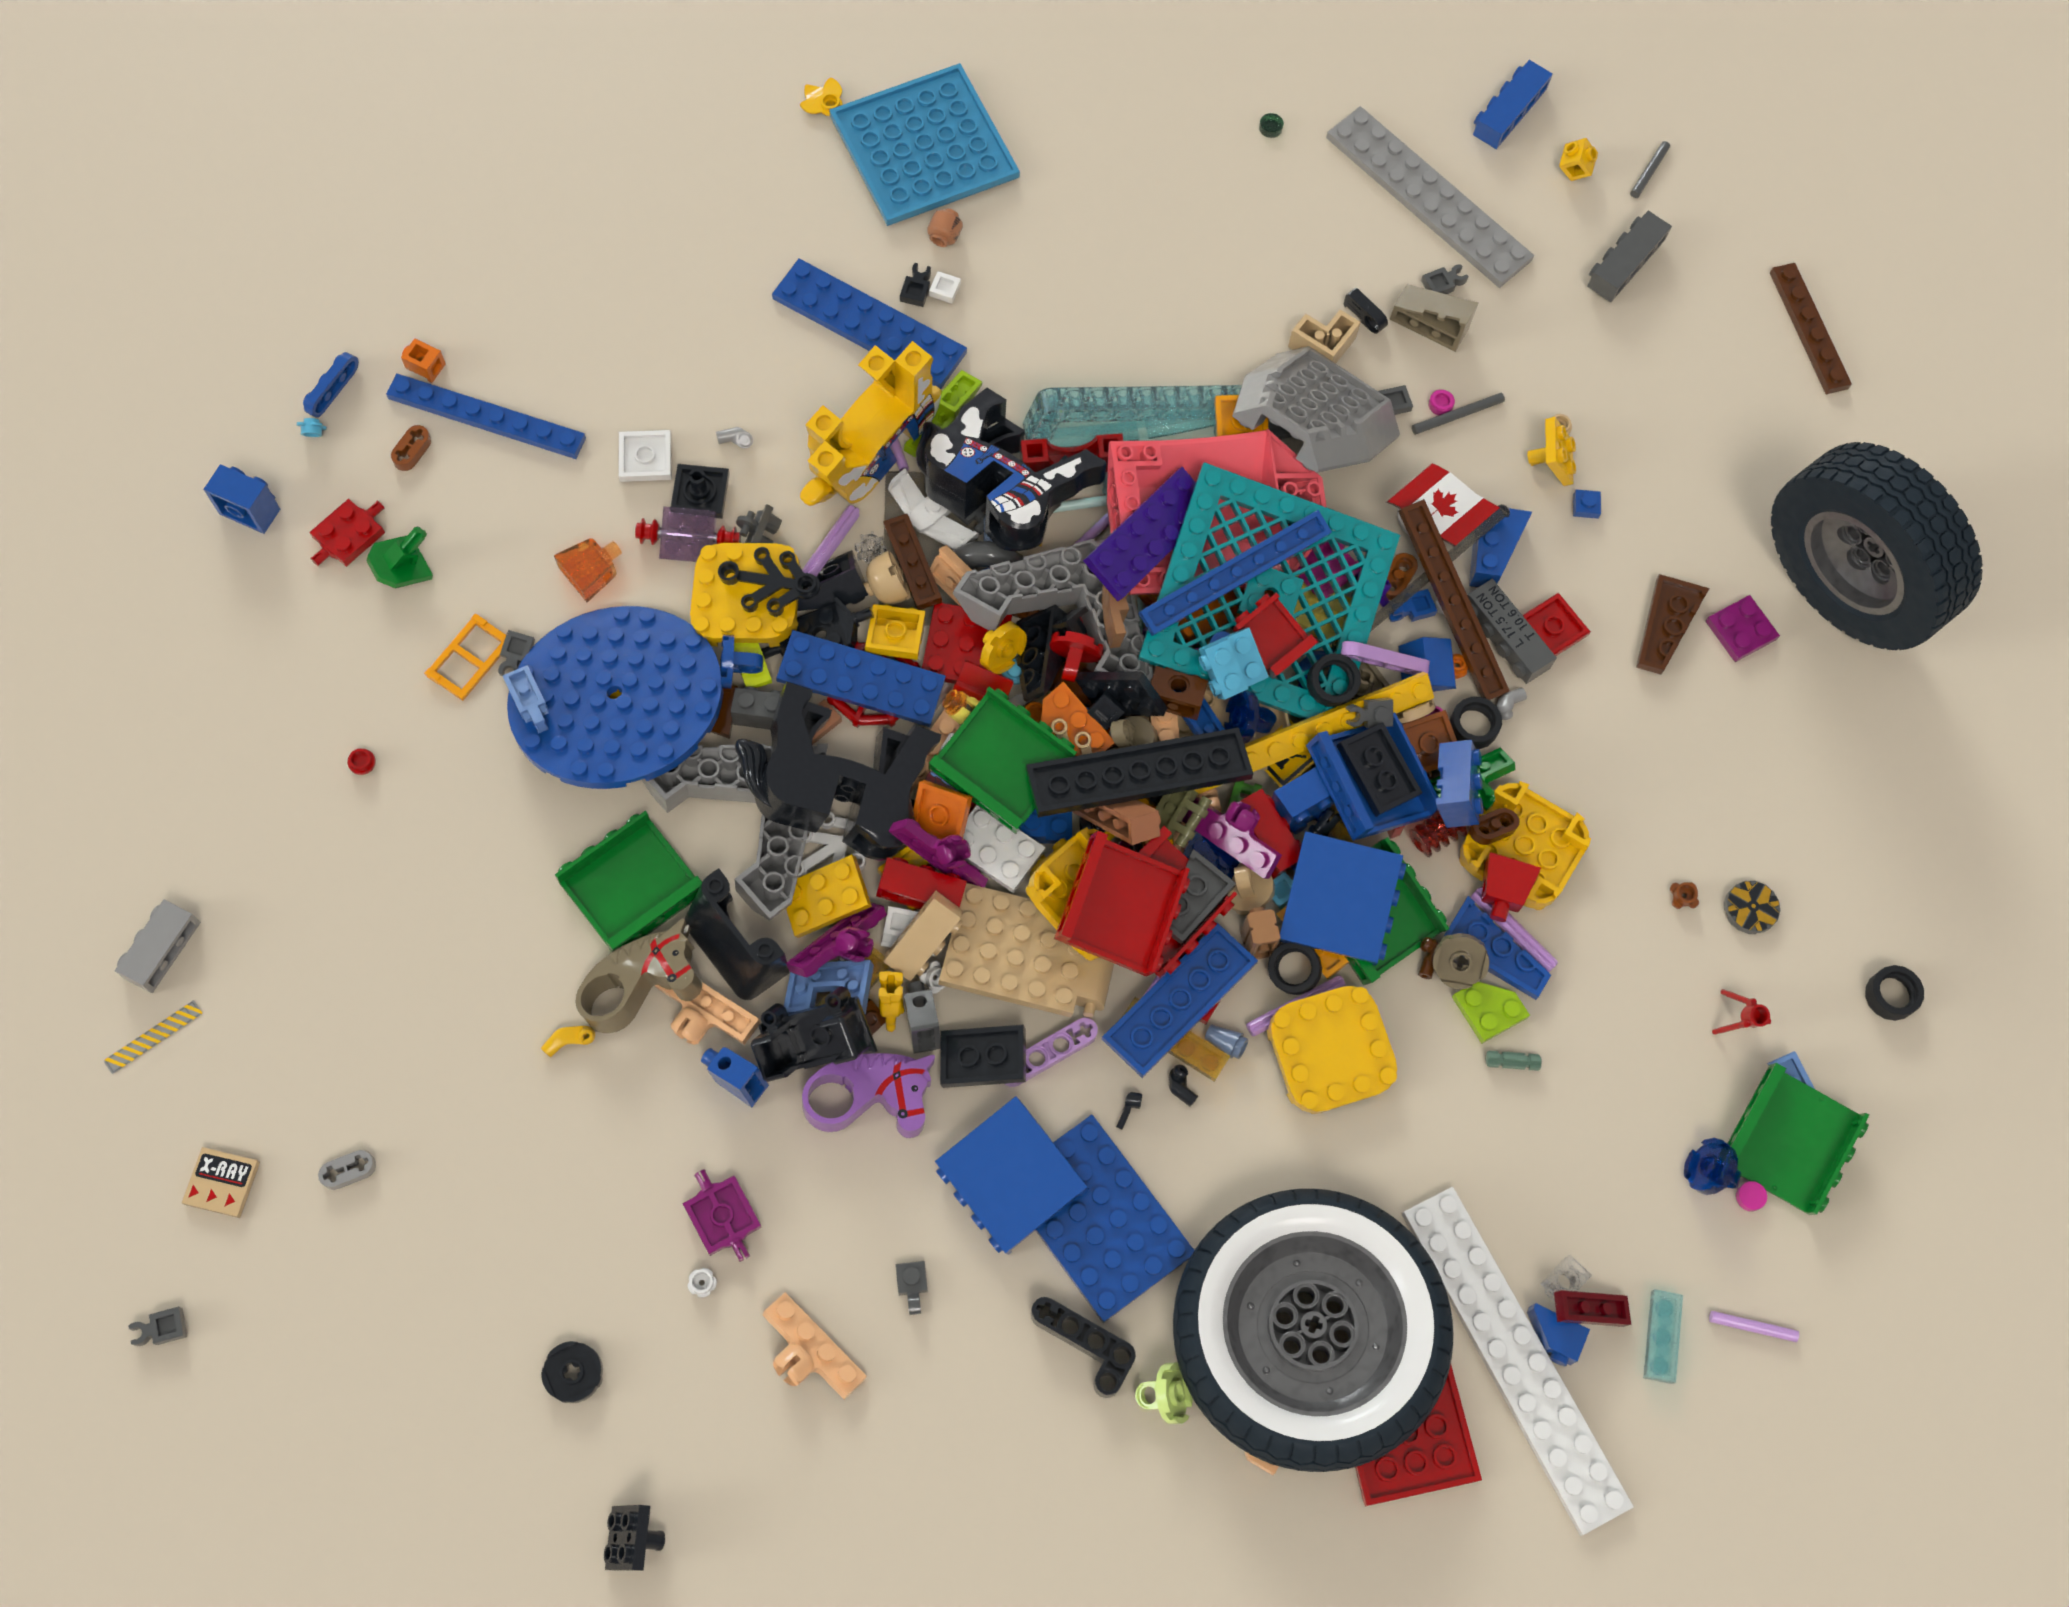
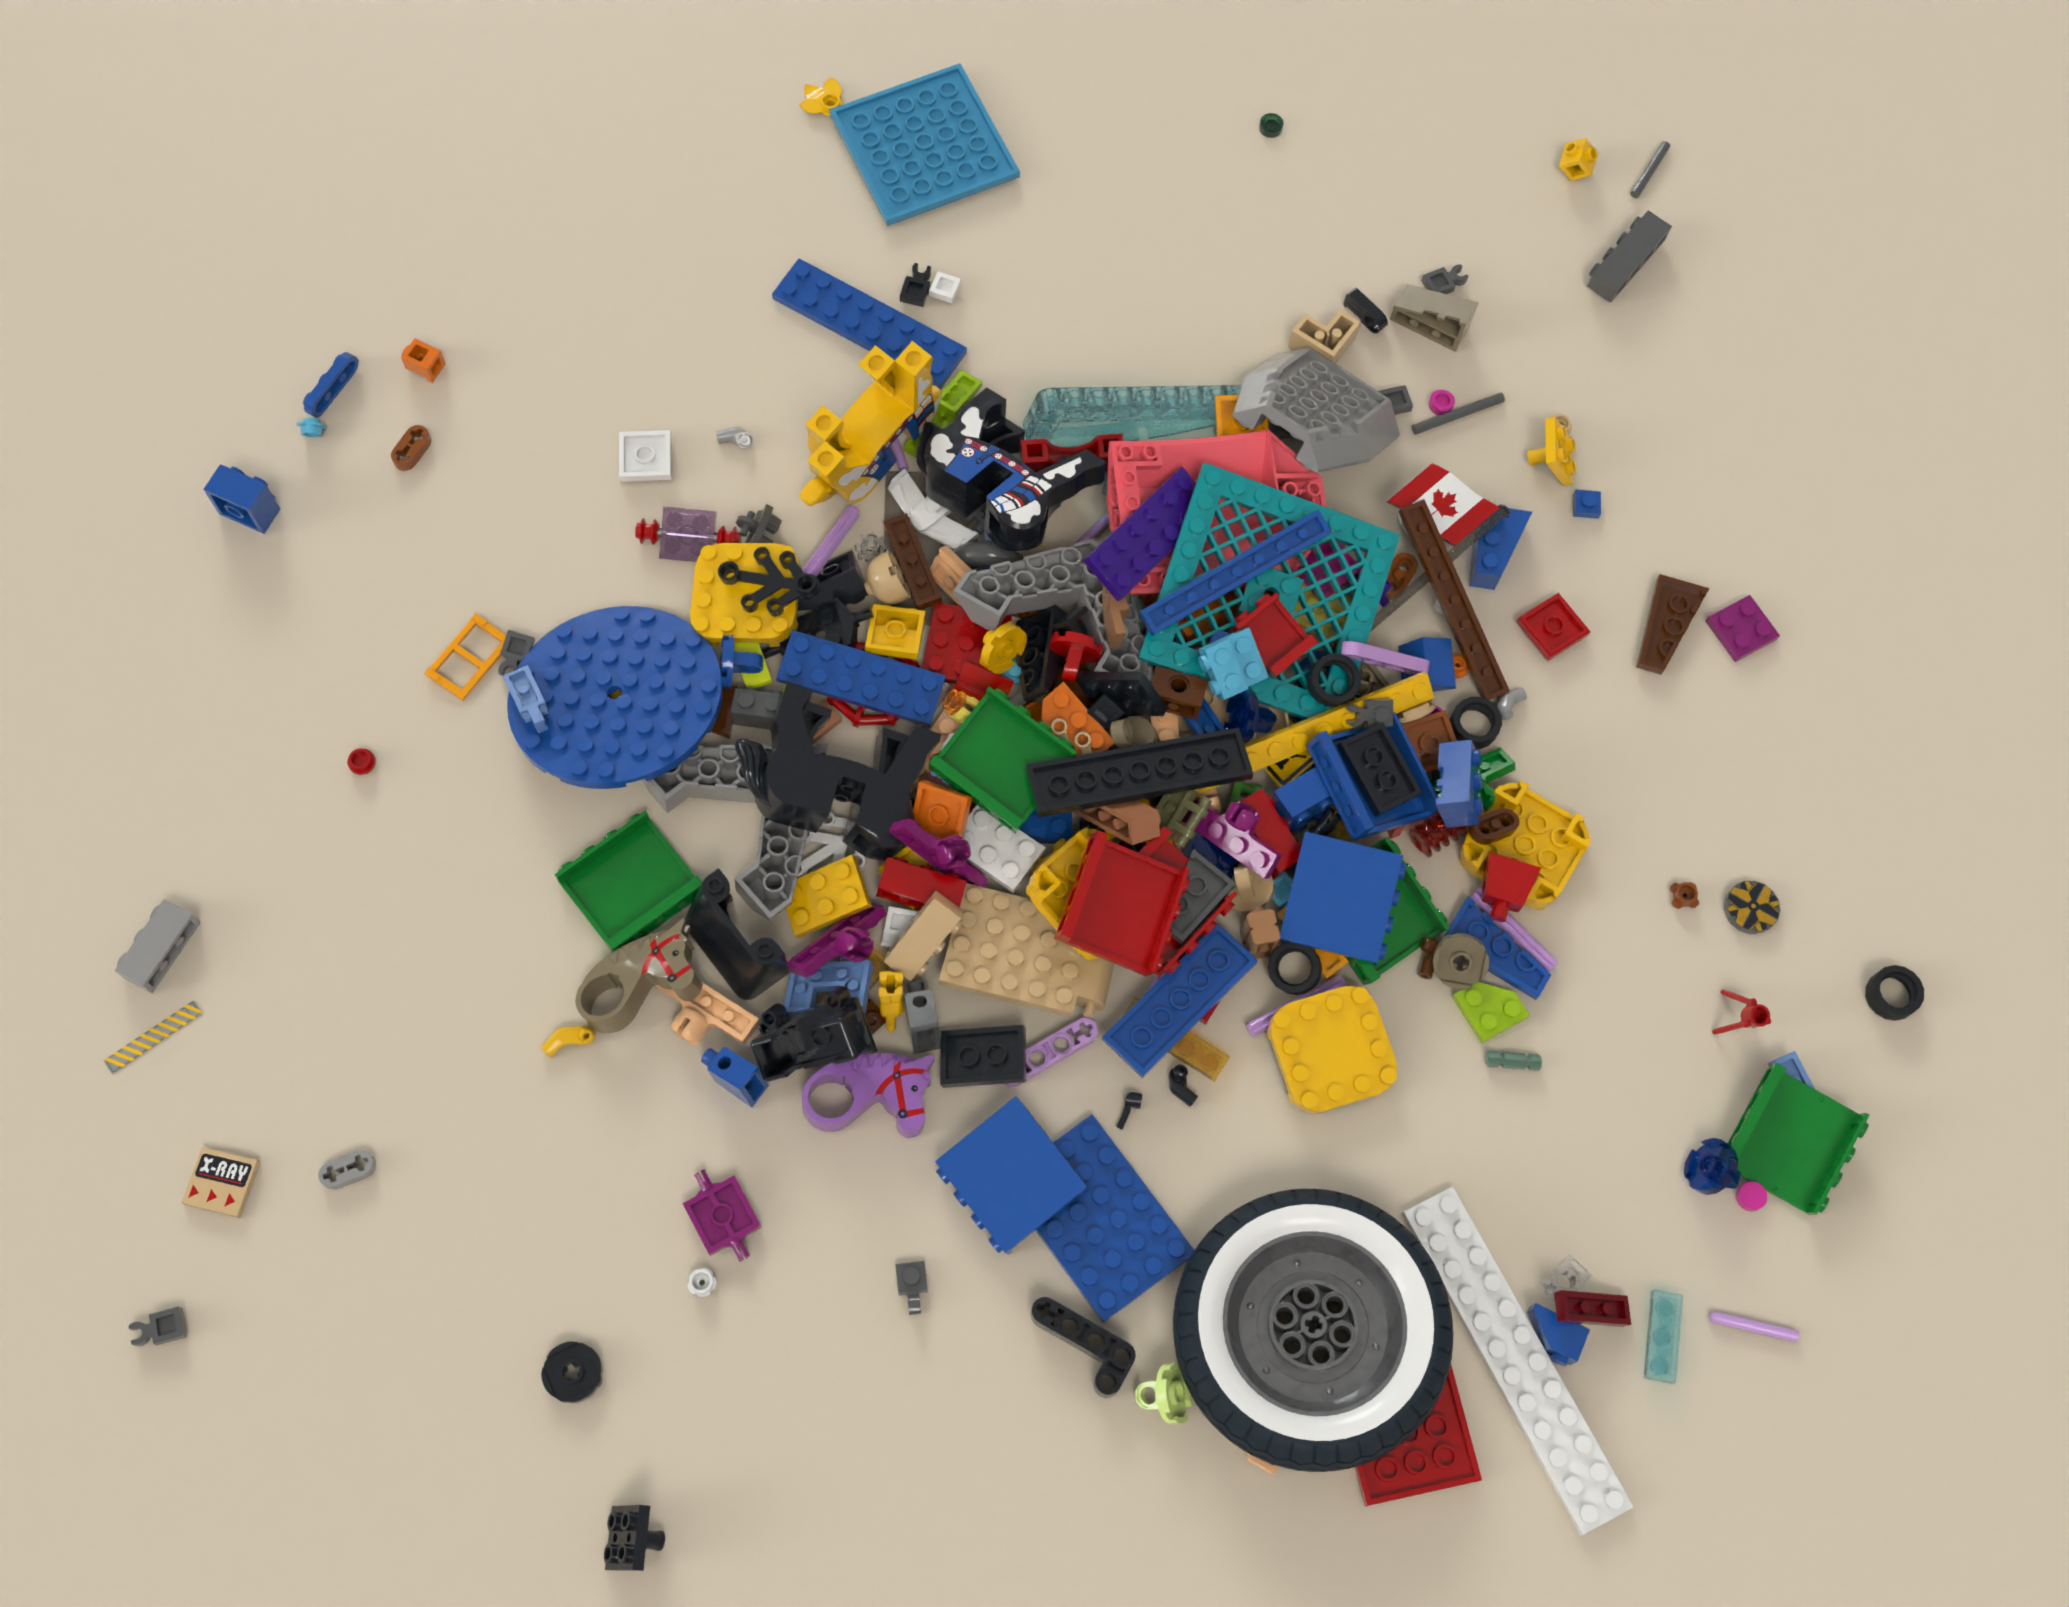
red plate [309,499,385,567] -> none
green piece [366,526,433,589] -> none
blue plate [386,373,586,459] -> none
clear orange torso [554,538,622,602] -> none
black plate [670,464,730,519] -> none
light nougat plate [763,1292,867,1400] -> none
white plate [919,961,946,994] -> none
nougat head [927,208,963,247] -> none
light aqua bar [1053,495,1107,513] -> none
sand blue cone [1205,1024,1248,1059] -> none
light grey plate [1326,106,1534,288] -> none
blue plate [1387,589,1438,622] -> none
dark grey brick [1467,579,1557,684] -> none
blue brick [1473,59,1553,150] -> none
reddish brown plate [1770,263,1852,395] -> none
black wheel [1771,442,1983,650] -> none

